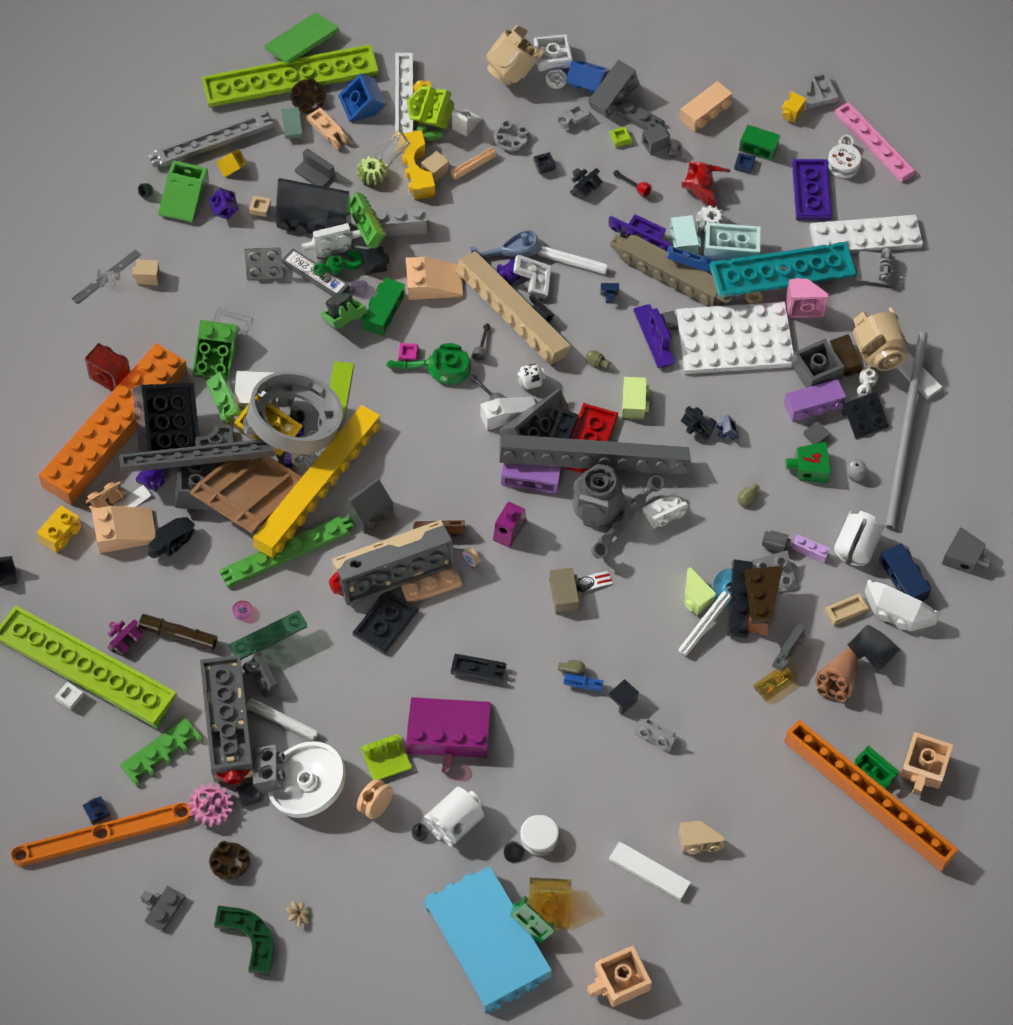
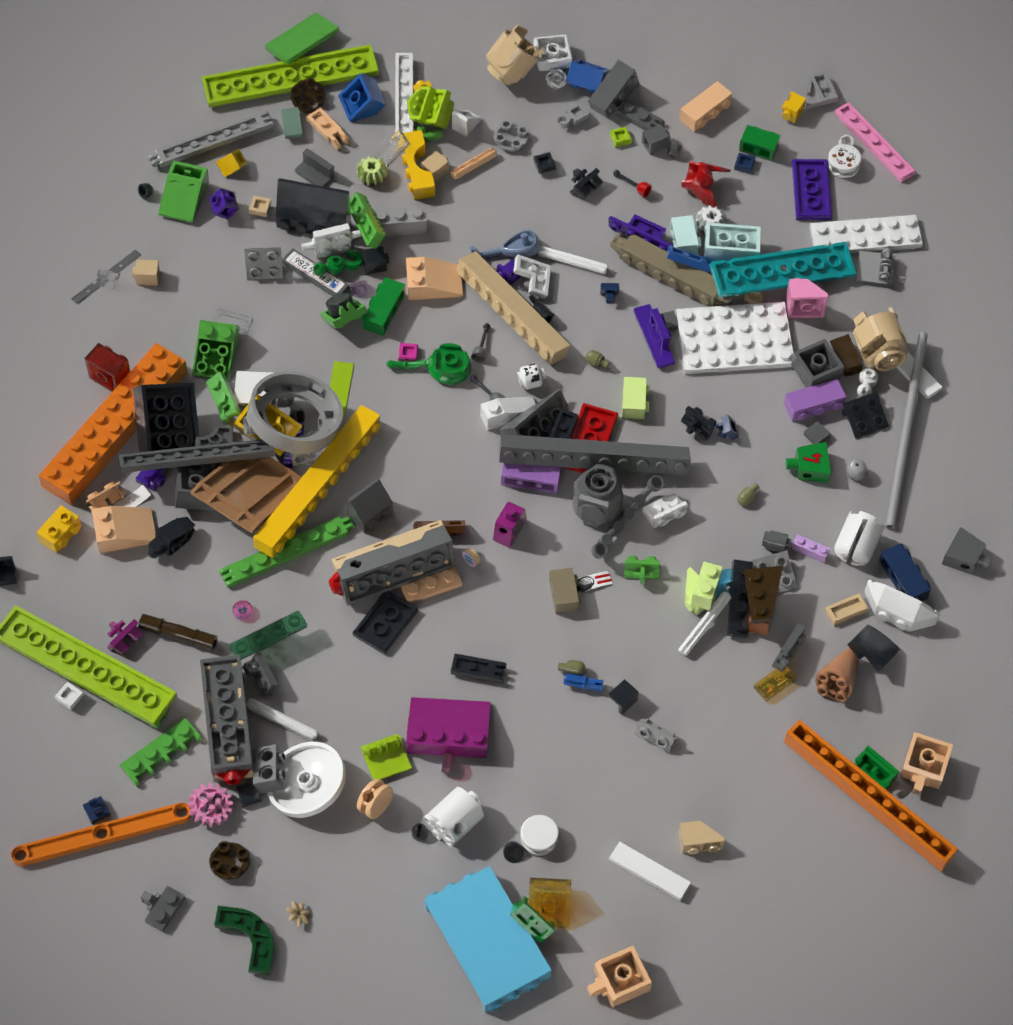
none -> bright green hips [624,556,660,584]
none -> yellowish green brick [691,561,722,611]

